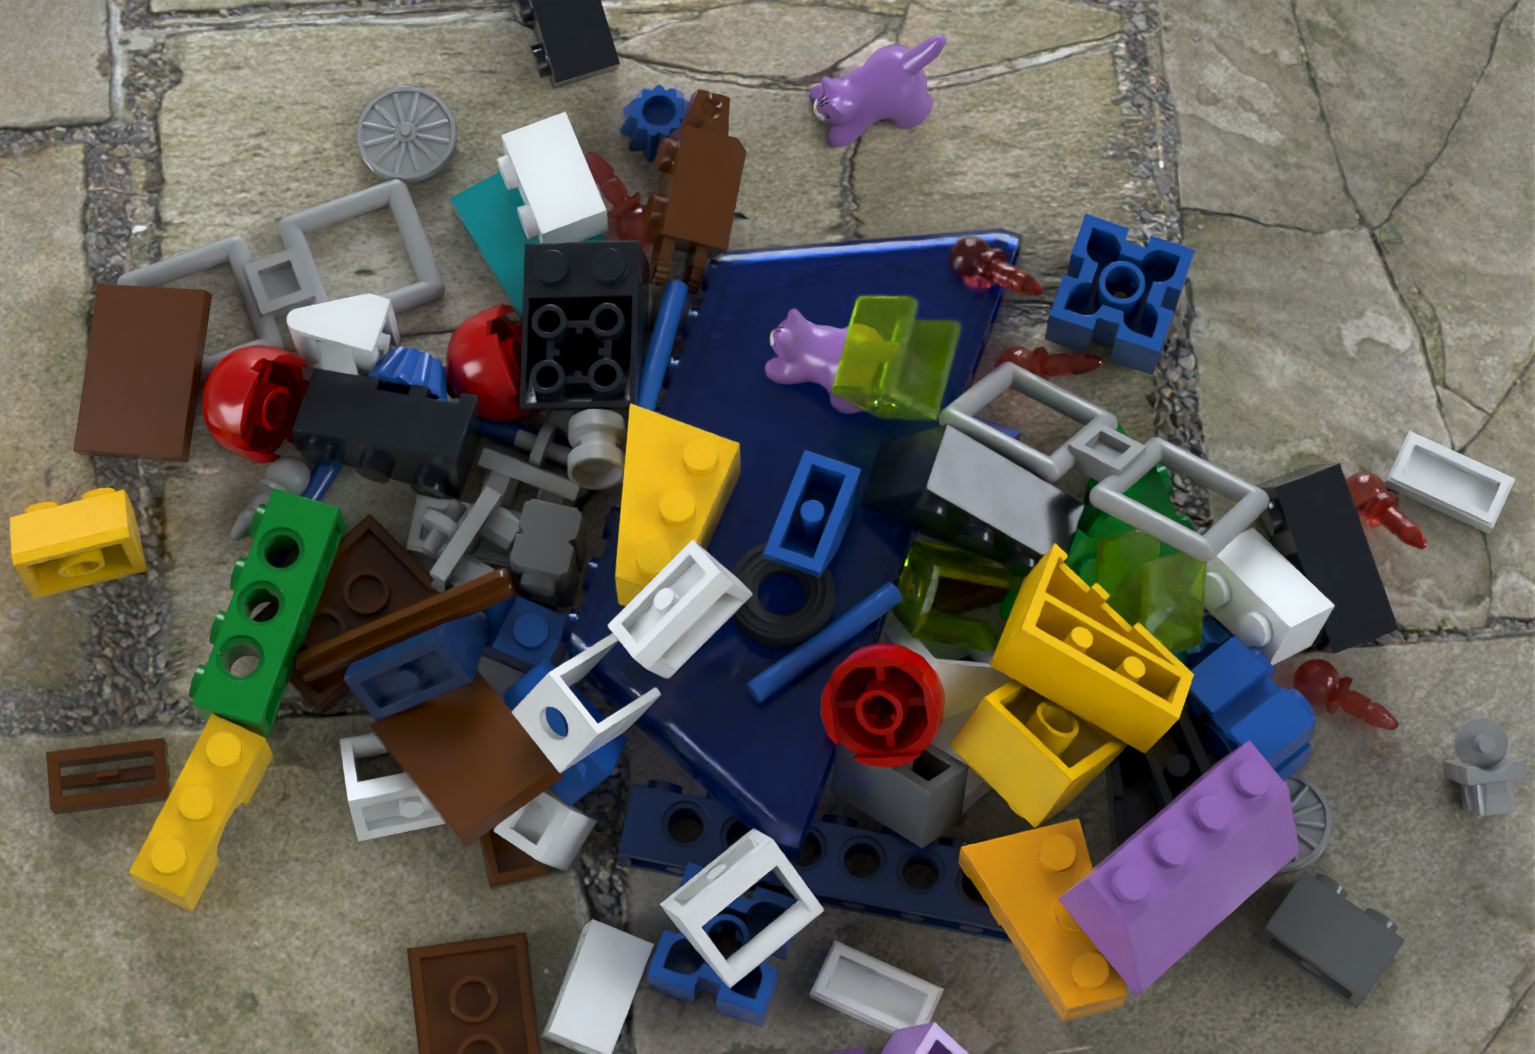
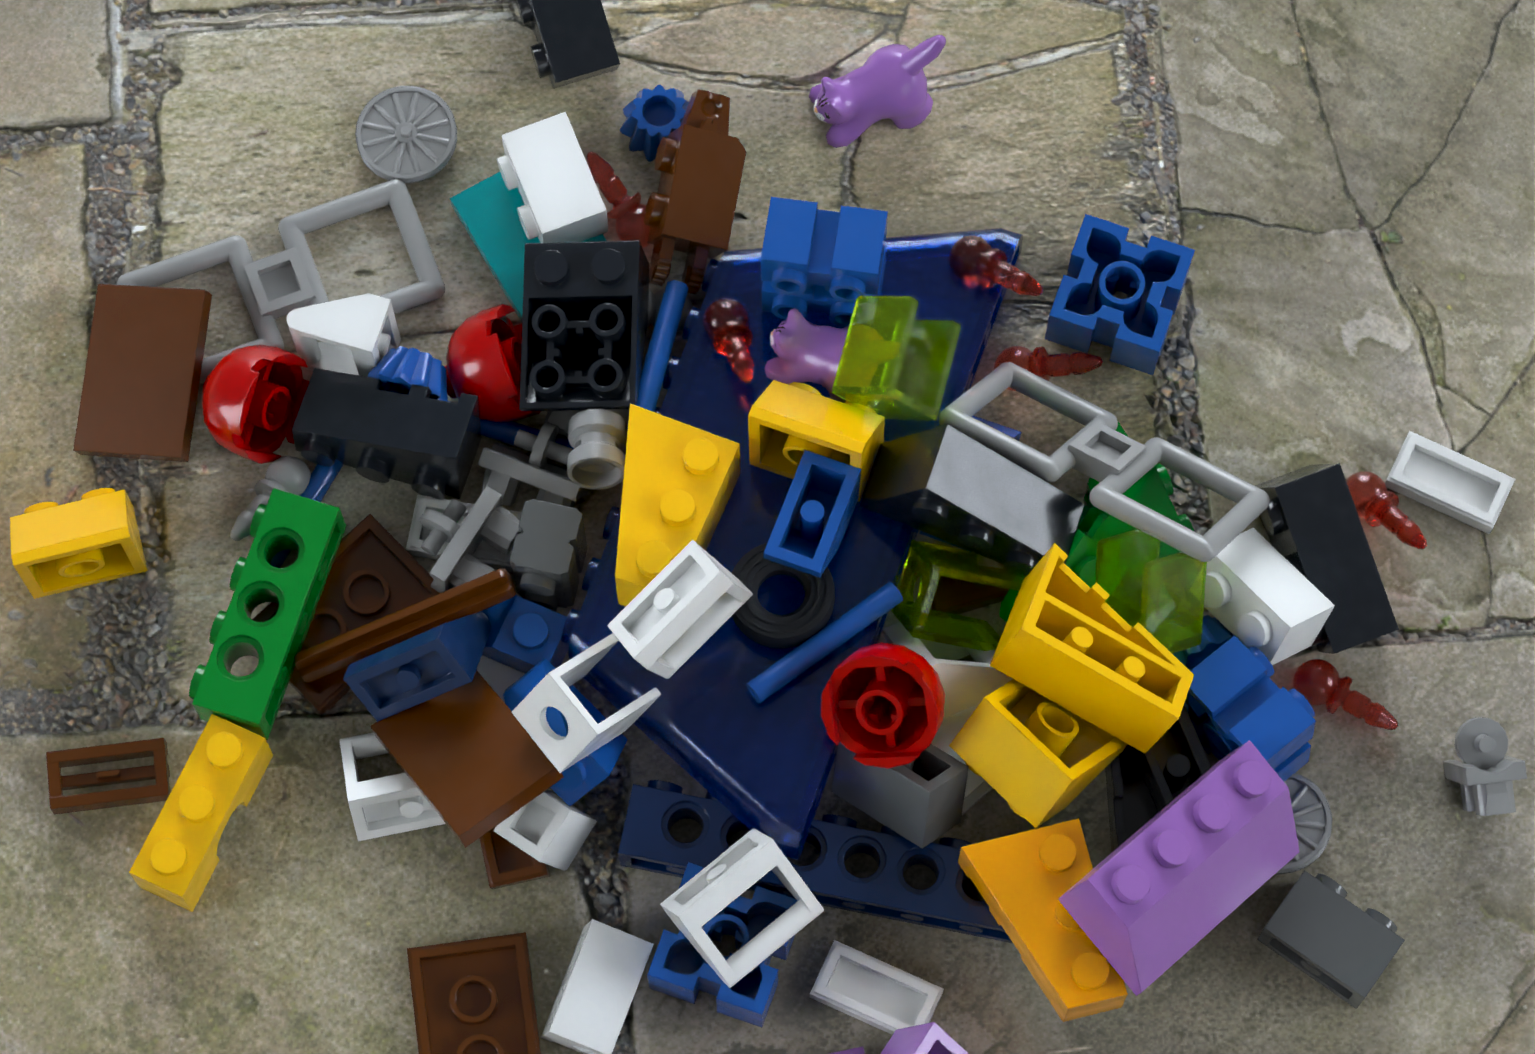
none -> clear red bar [703,298,754,383]
none -> yellow slope [748,380,885,502]
none -> blue brick [761,197,888,327]

